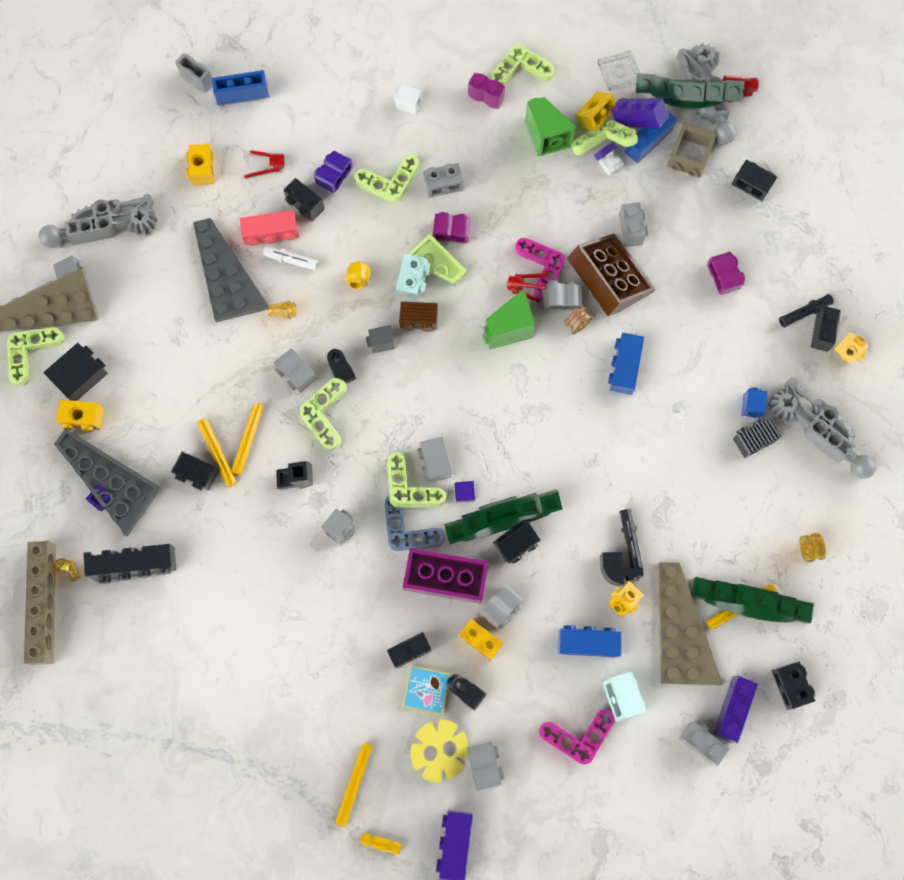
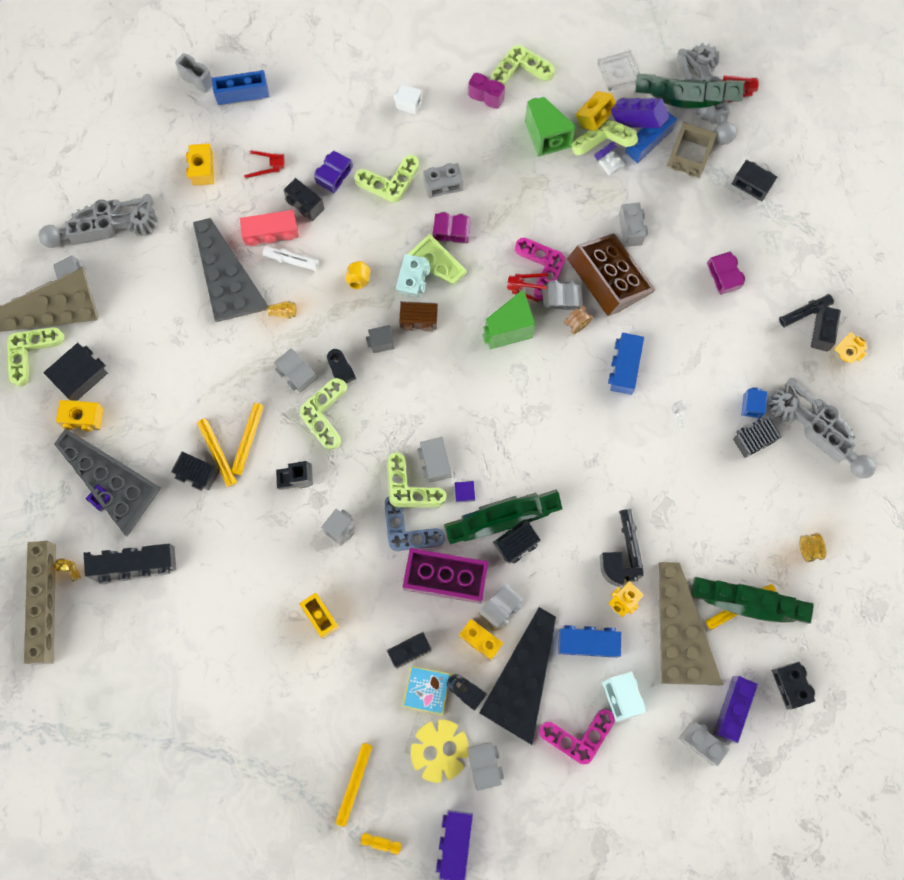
none -> yellow brick [299,592,340,640]
none -> black wing [479,607,556,745]

